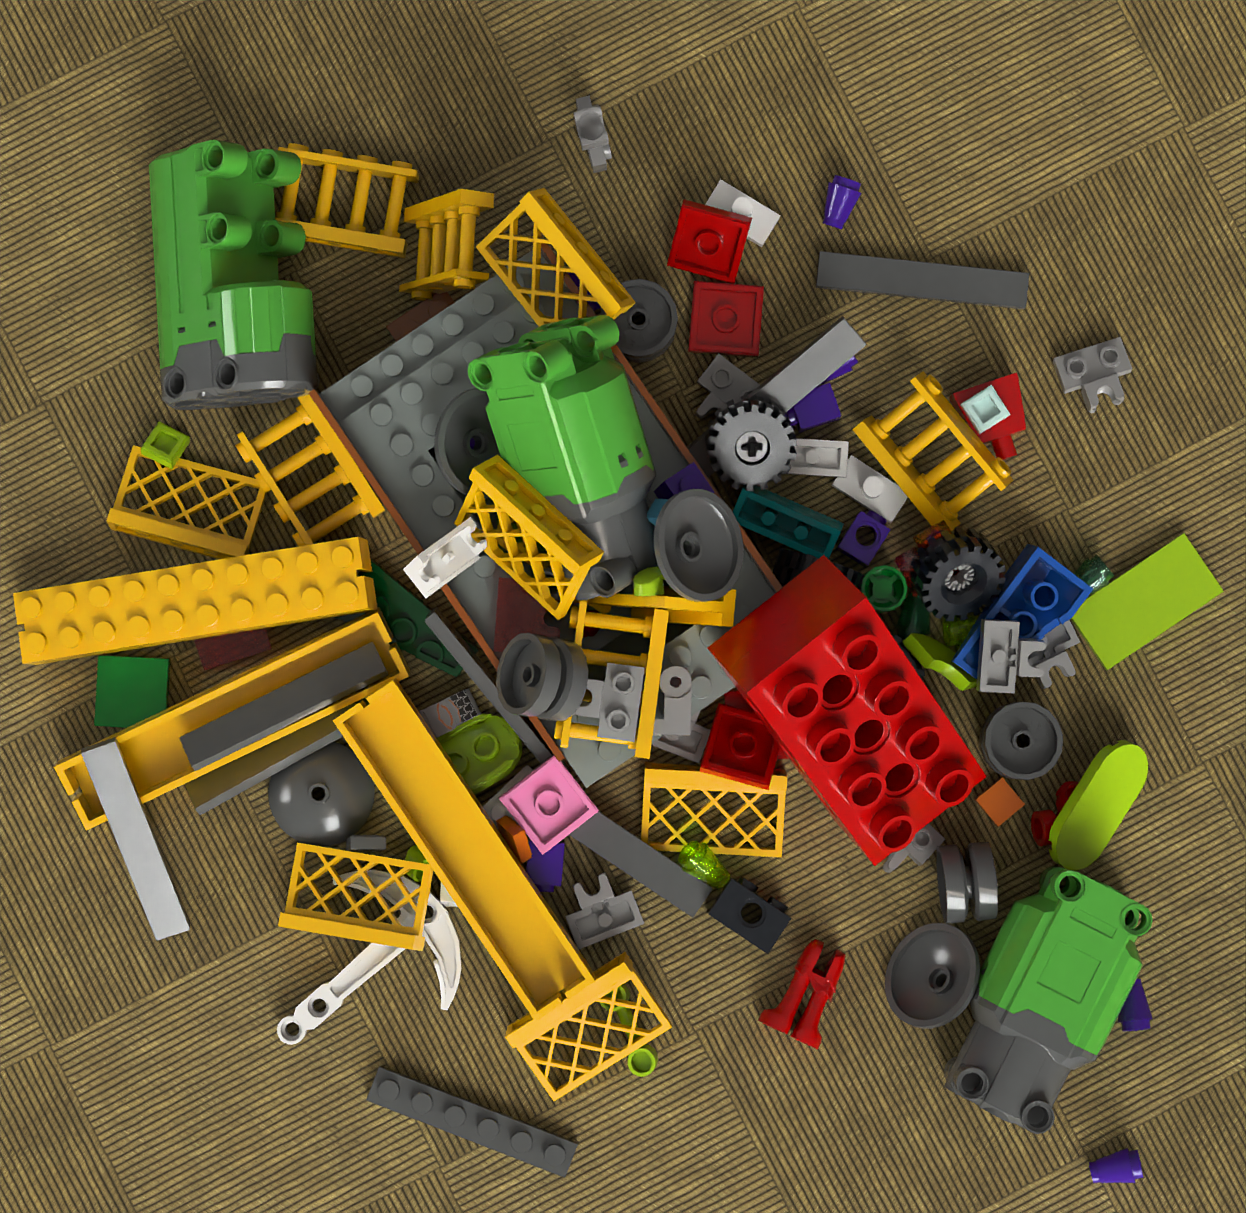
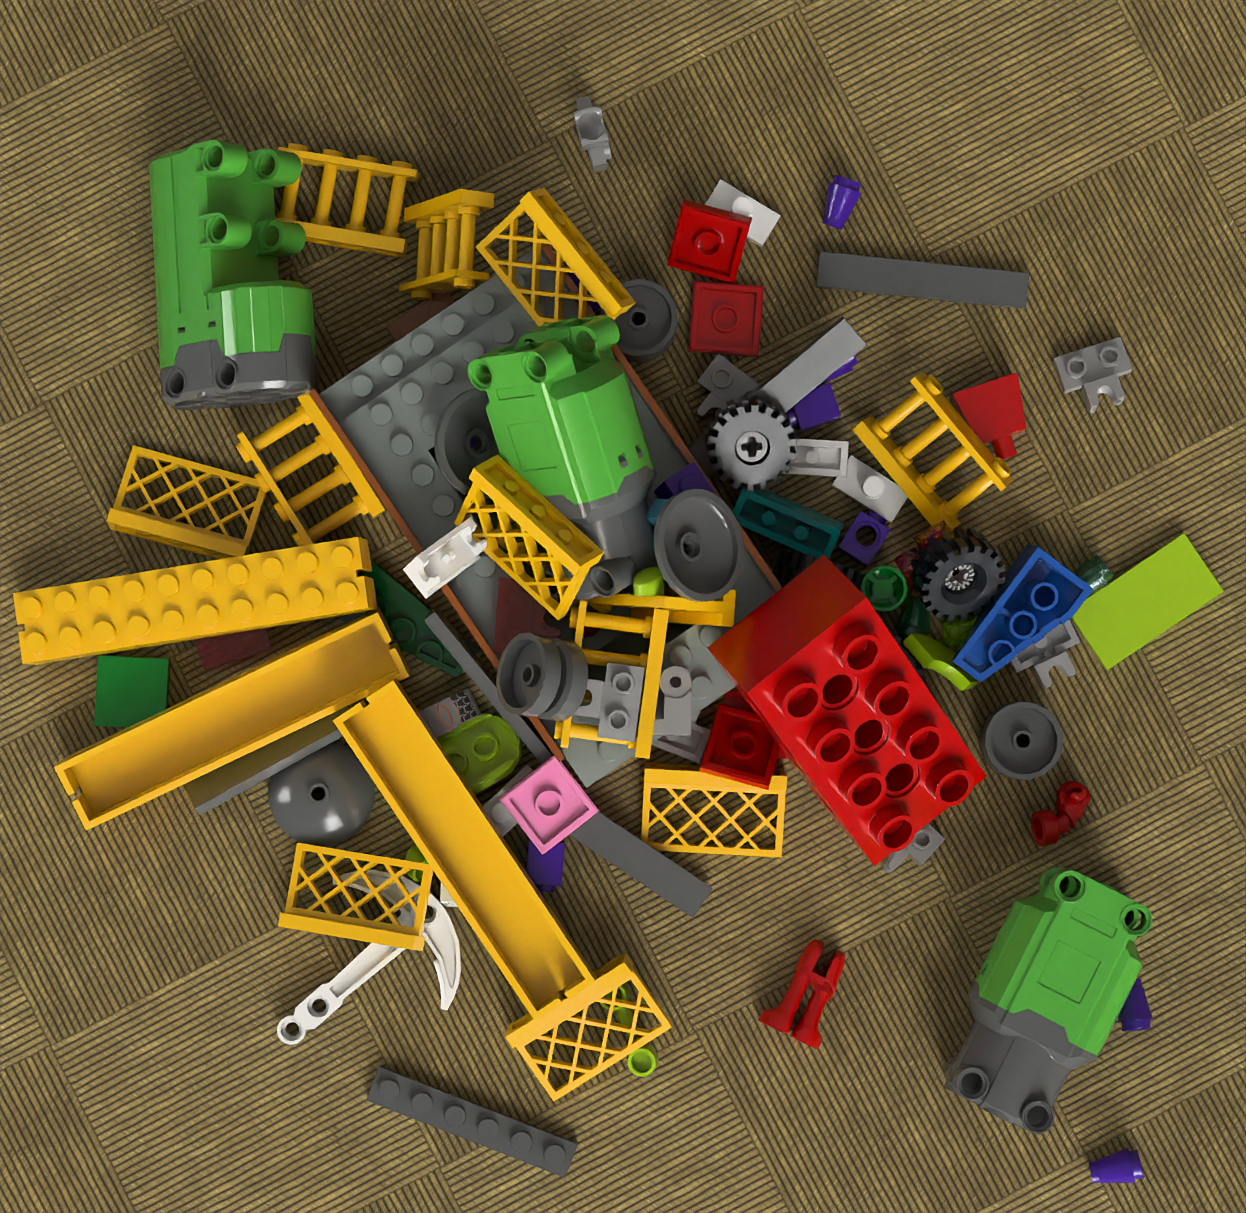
tile [81,737,190,941] -> none
lime tile [141,421,190,469] -> none
dark grey tile [179,642,389,771] -> none
dark grey tile [346,835,386,852] -> none
orange tile [496,815,532,864] -> none
light grey plate [565,872,644,949] -> none
clear neon green cone [678,841,730,889] -> none
black brick [707,876,791,954] -> none
dark grey dish [885,923,980,1029] -> none
dark grey wheel [936,841,998,924] -> none
light aqua tile [960,385,1011,435] -> none
orange tile [974,777,1025,827] -> none
light grey plate [976,619,1046,693] -> none
lime tile [1049,740,1148,871] -> none

